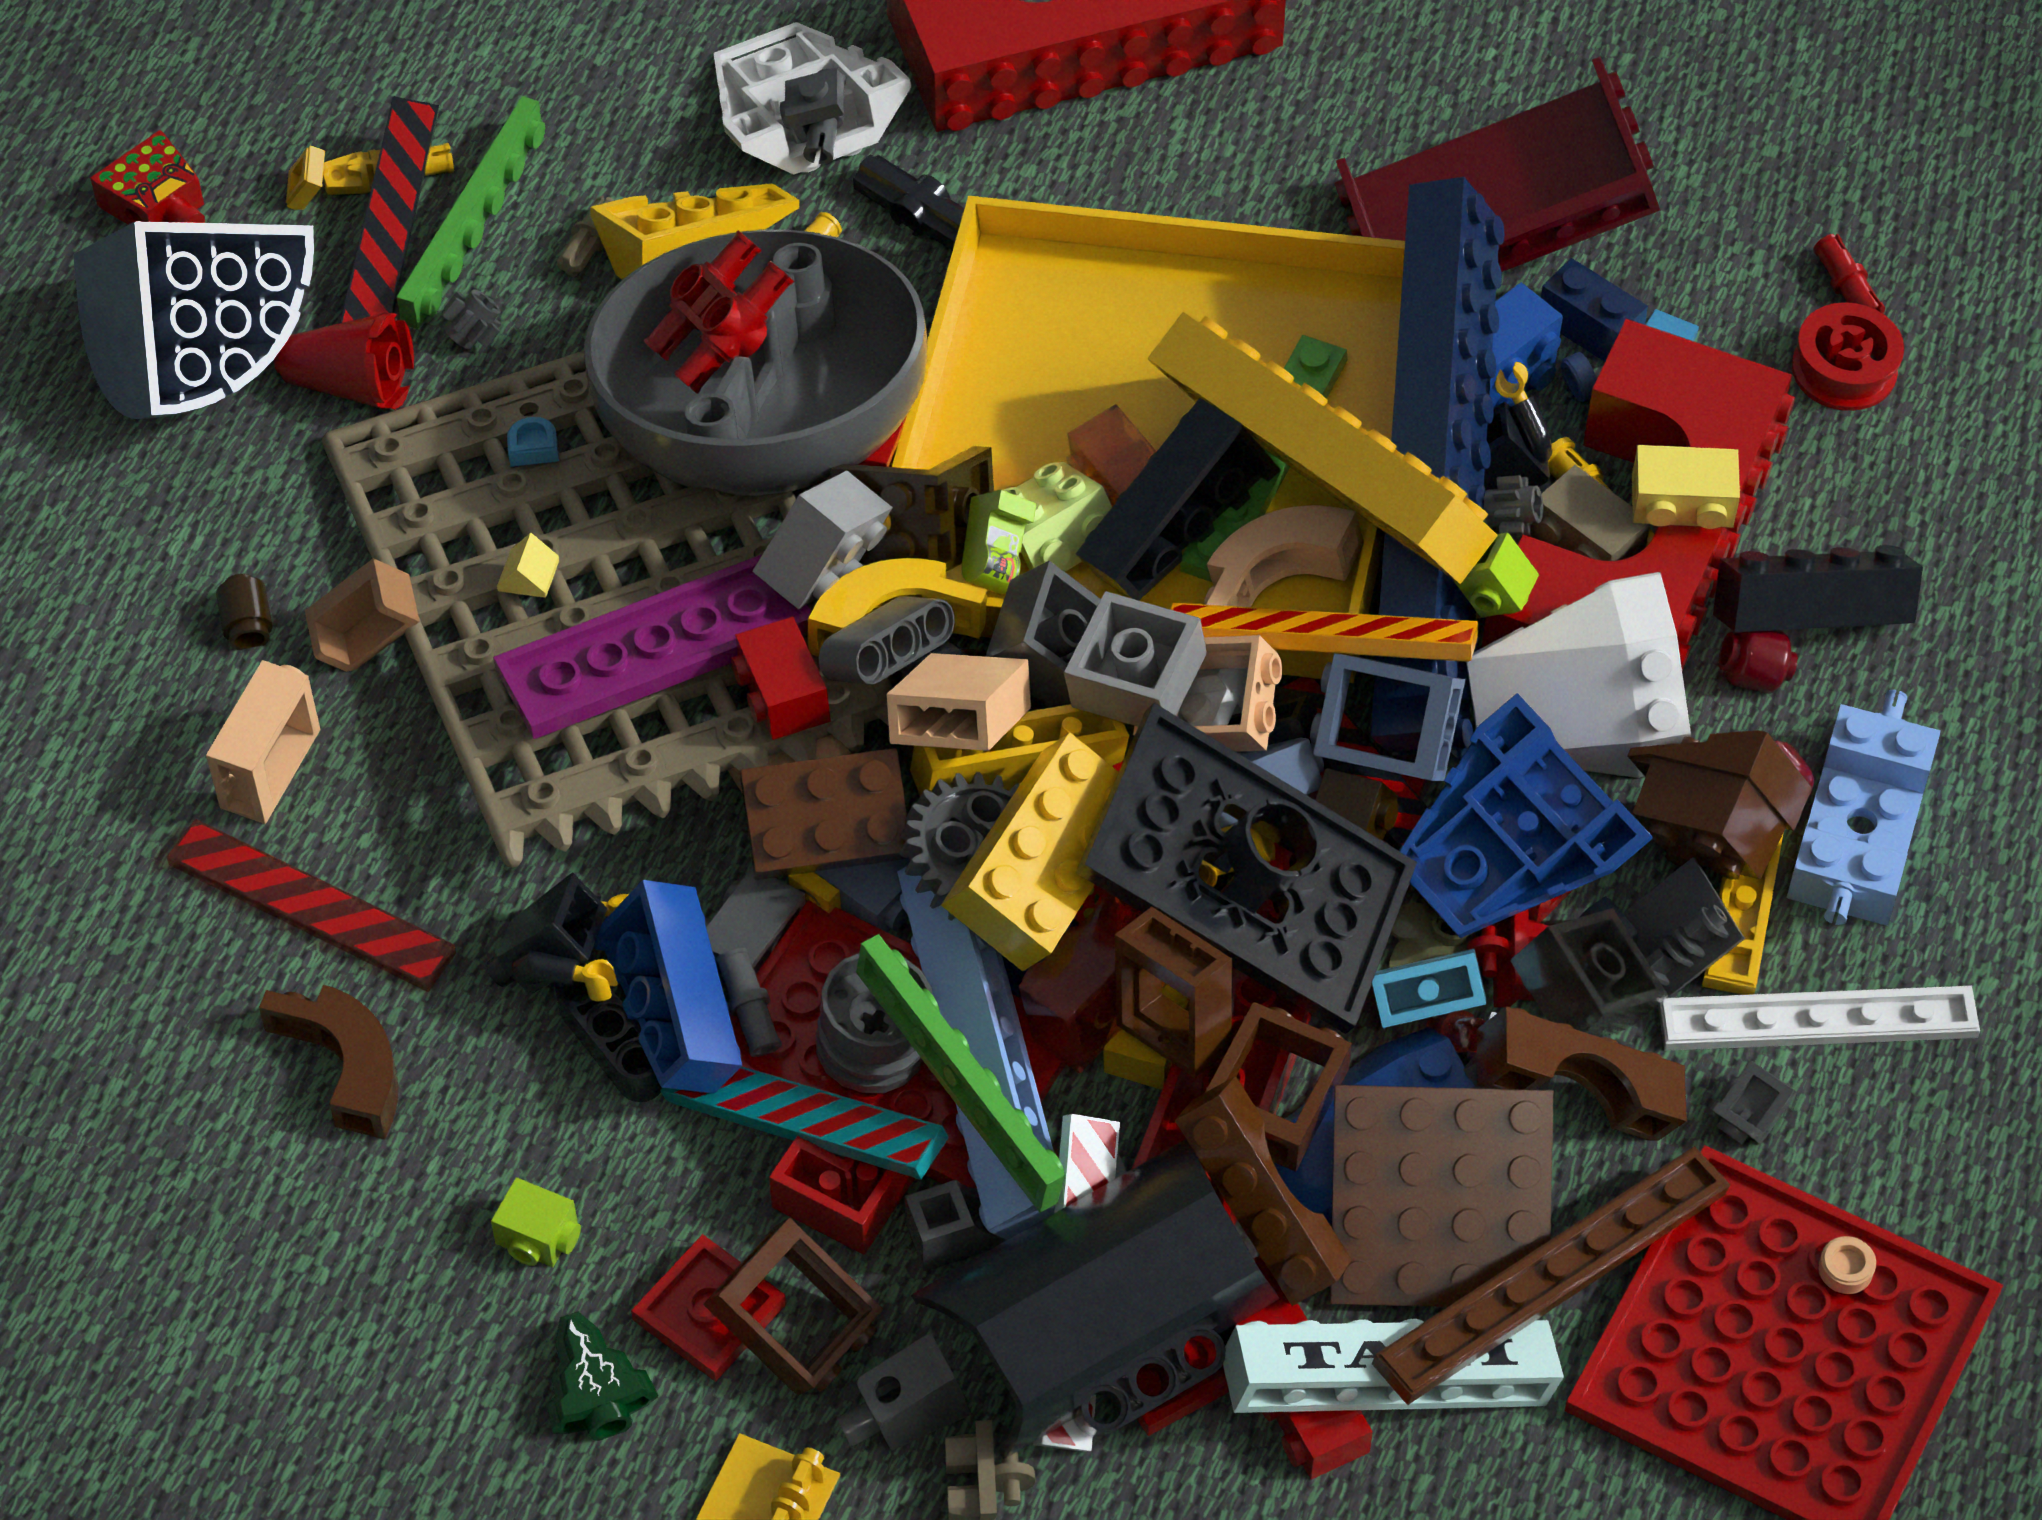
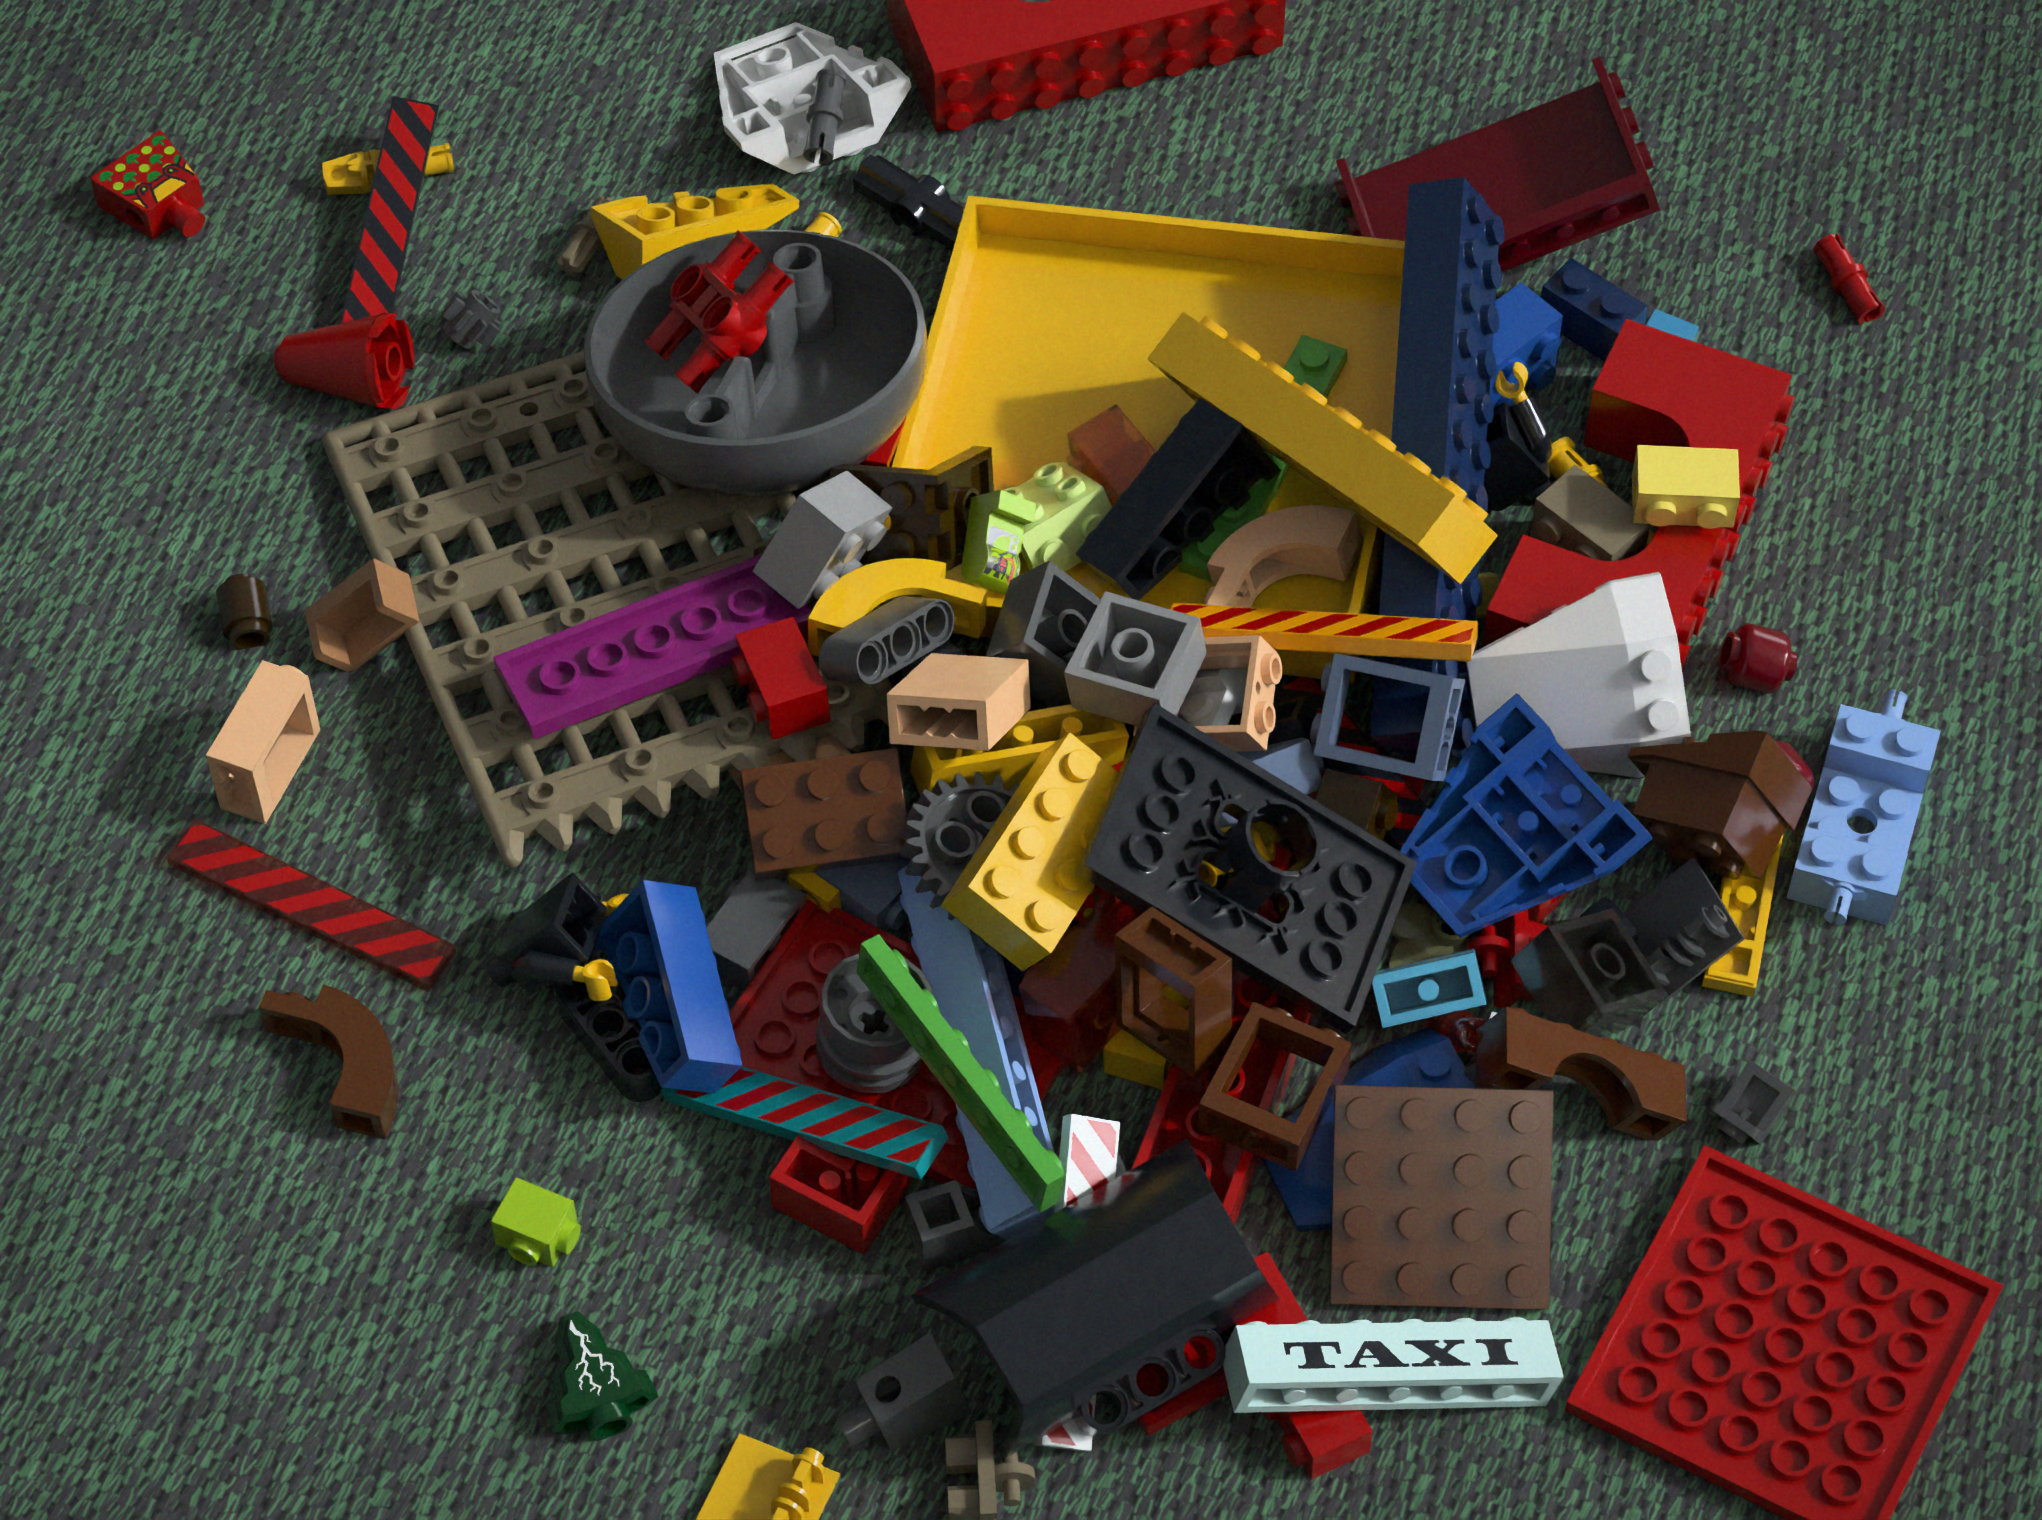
sand blue brick [73,222,314,419] -> none
yellow tile [286,145,325,210] -> none
bright green plate [397,96,545,329] -> none
light yellow slope [497,533,559,598] -> none
dark azure tile [507,417,559,467] -> none
red plate [631,1234,786,1382] -> none
reddish brown window [703,1217,883,1396] -> none
dark grey pin [716,947,782,1057] -> none
dark grey bracket [780,68,844,143] -> none
reddish brown arch [1175,1075,1352,1306] -> none
reddish brown tile [1371,1146,1730,1405] -> none
lime brick [1452,532,1539,618] -> none
dark grey gear [1484,475,1543,537] -> none
medium blue tile [1561,352,1597,402] -> none
white tile [1658,986,1980,1051] -> none
black brick [1713,545,1923,632] -> none
red wheel [1792,302,1904,411] -> none
light nougat tile [1819,1236,1876,1294] -> none

